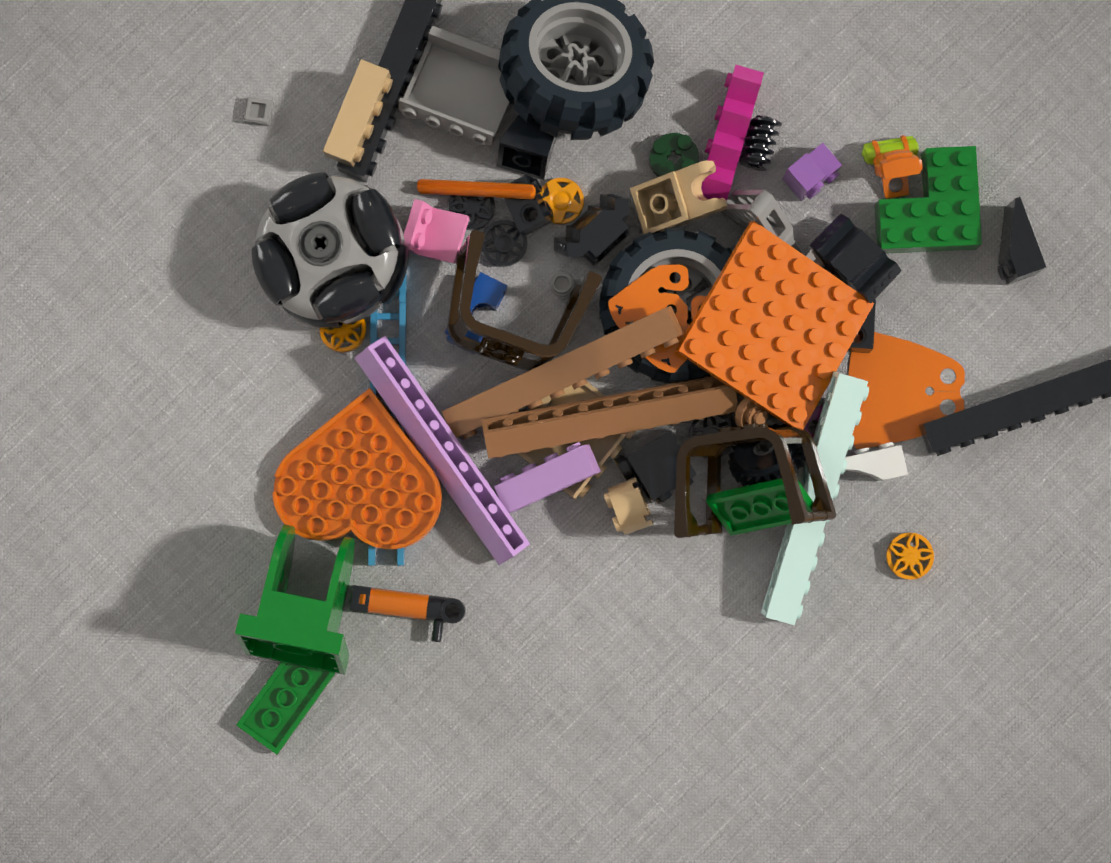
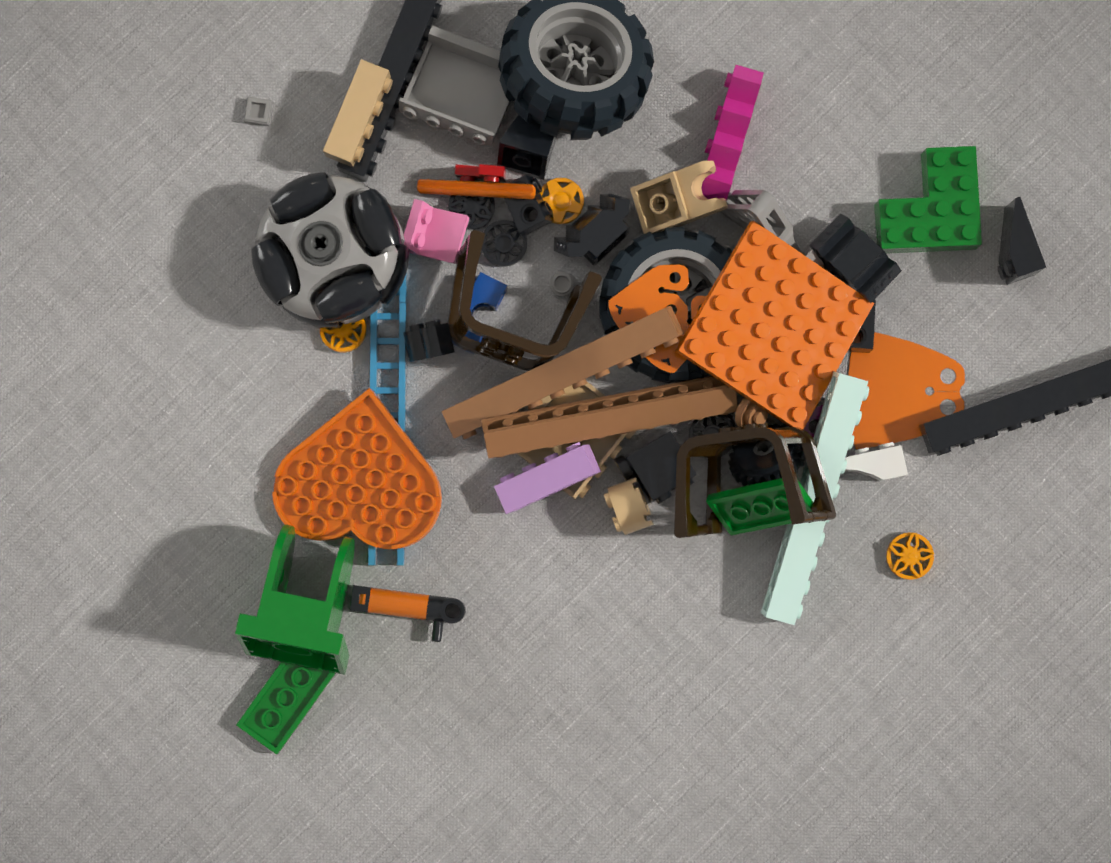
lavender brick [355,336,530,565] -> none
dark green plate [649,133,699,177] -> none
black piece [739,115,782,171] -> none
medium lavender brick [782,143,842,201] -> none
orange piece [861,135,922,199] -> none
none -> black brick [403,319,455,362]
none -> red plate [455,164,506,183]

